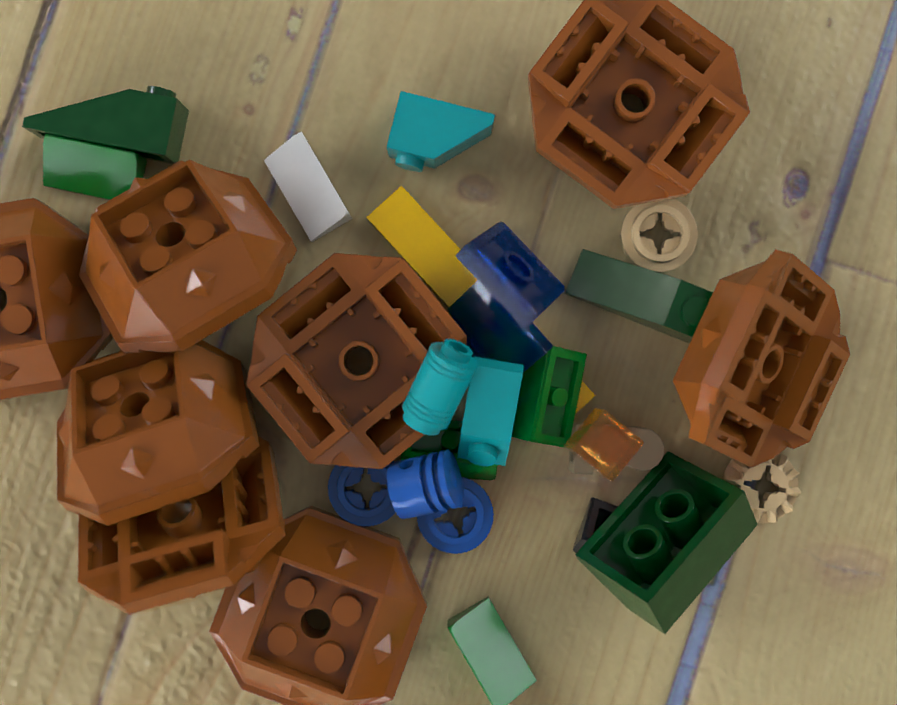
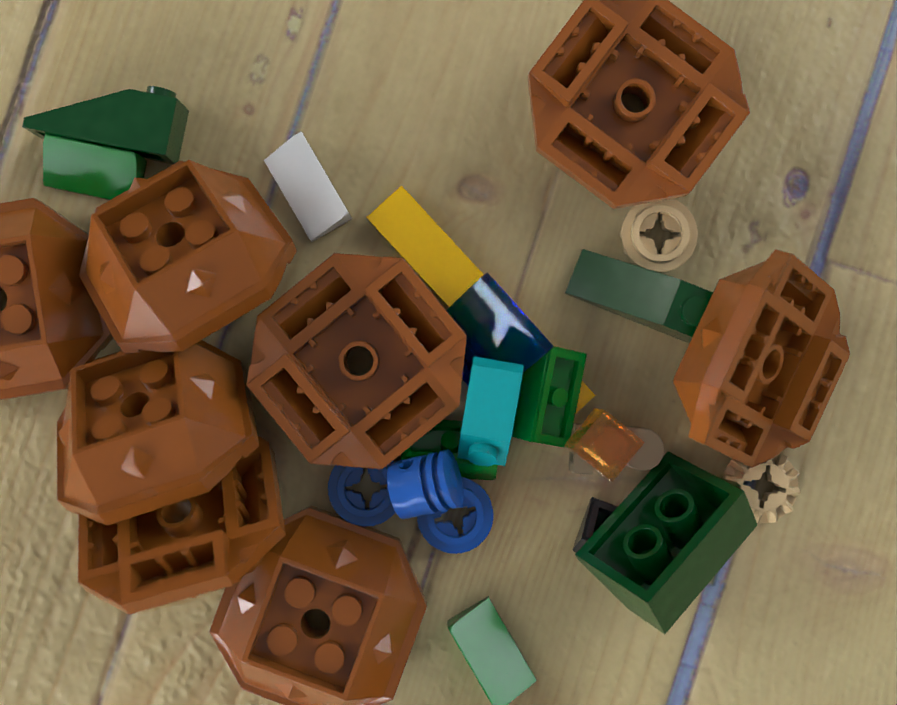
teal slope [386,91,495,172] -> none
teal head [402,339,478,436] -> none
clear blue tile [455,221,566,329] -> none

